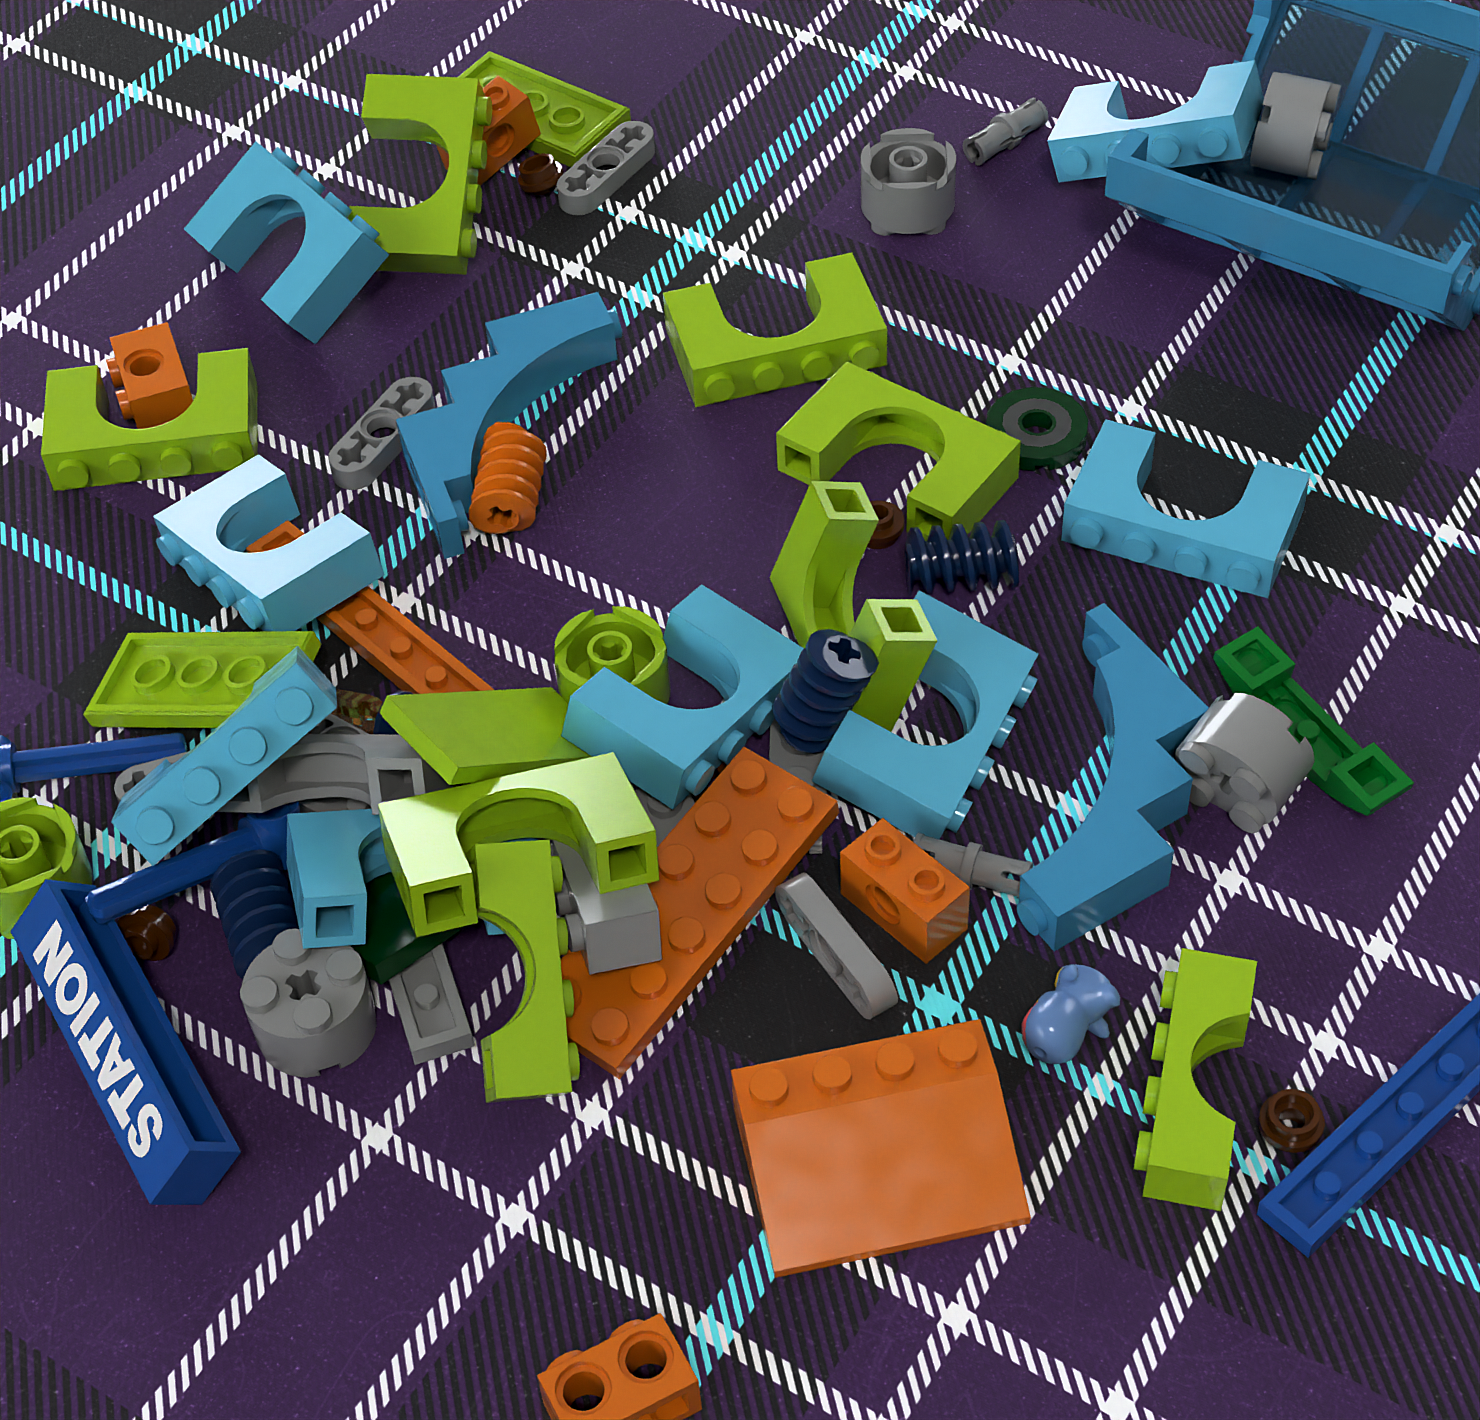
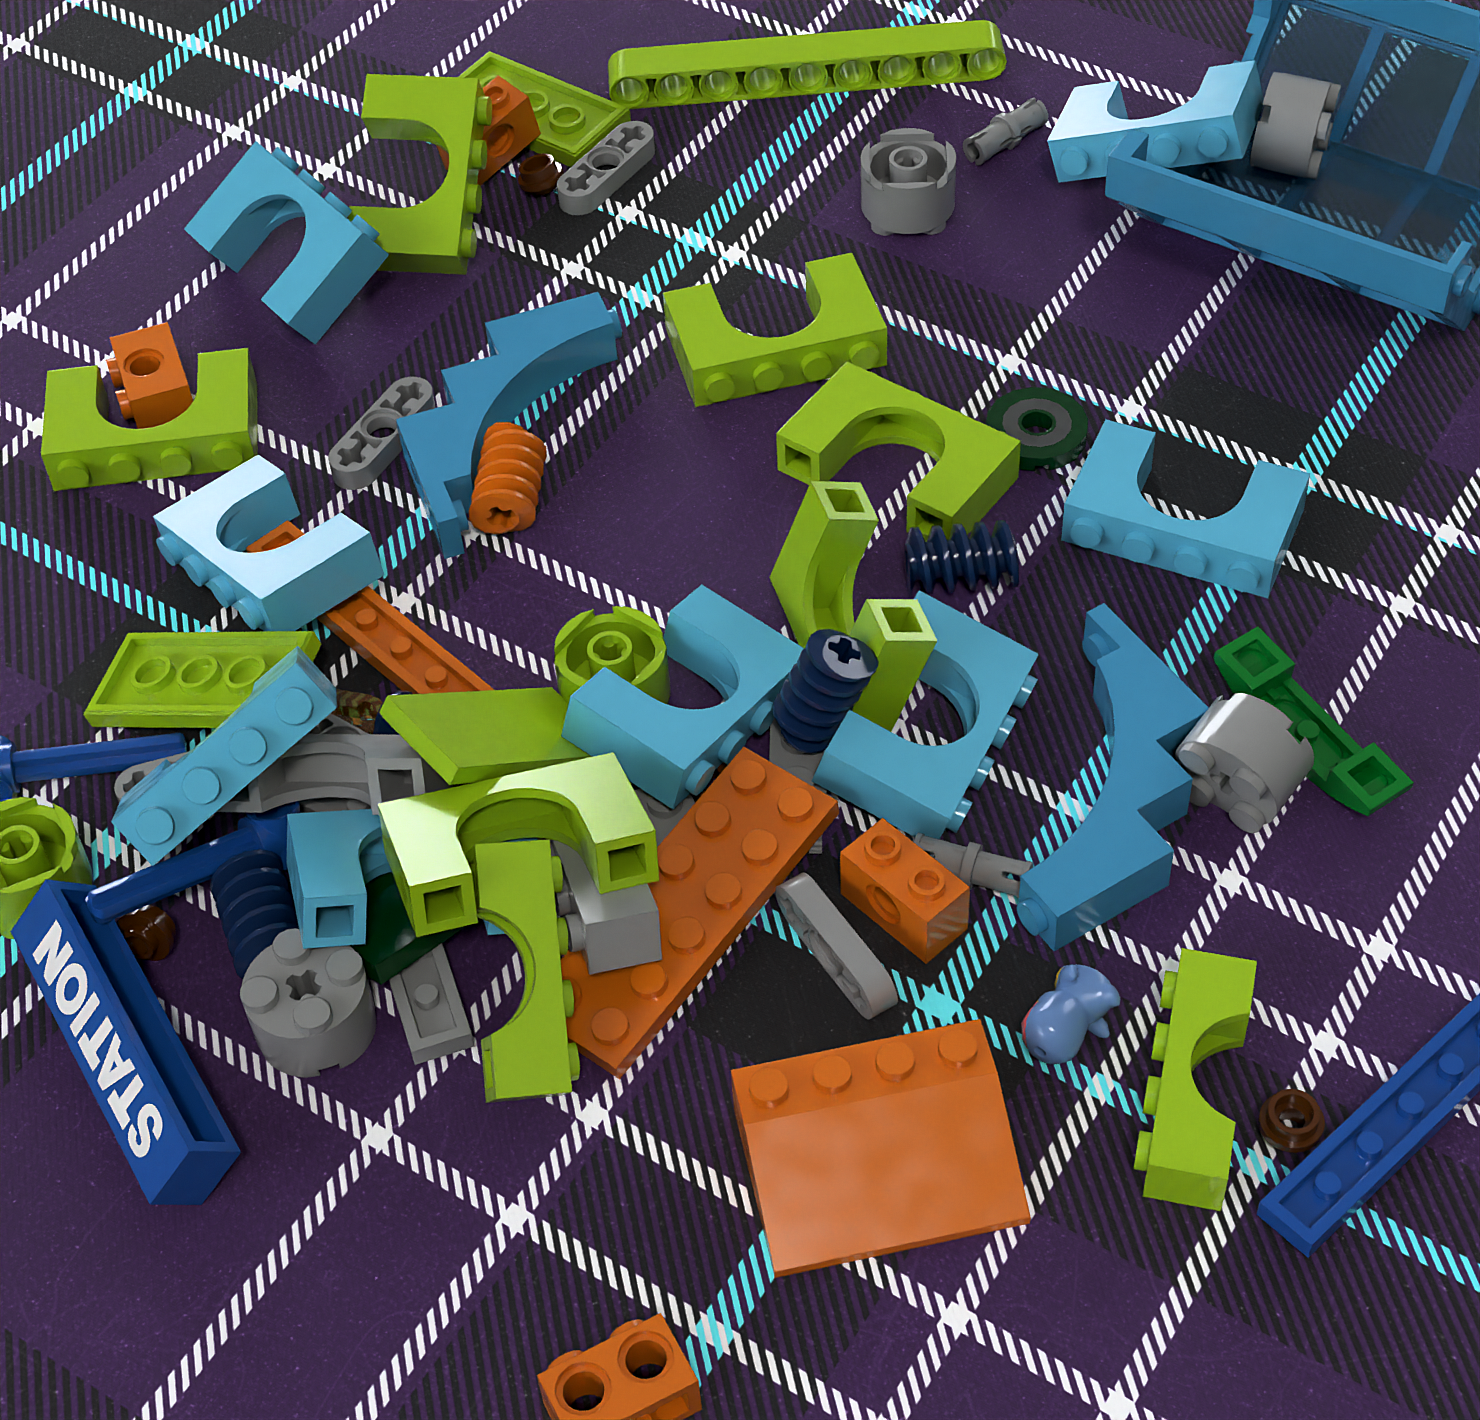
reddish brown plate [867,500,904,549] -> none
none -> lime beam [607,20,1007,109]

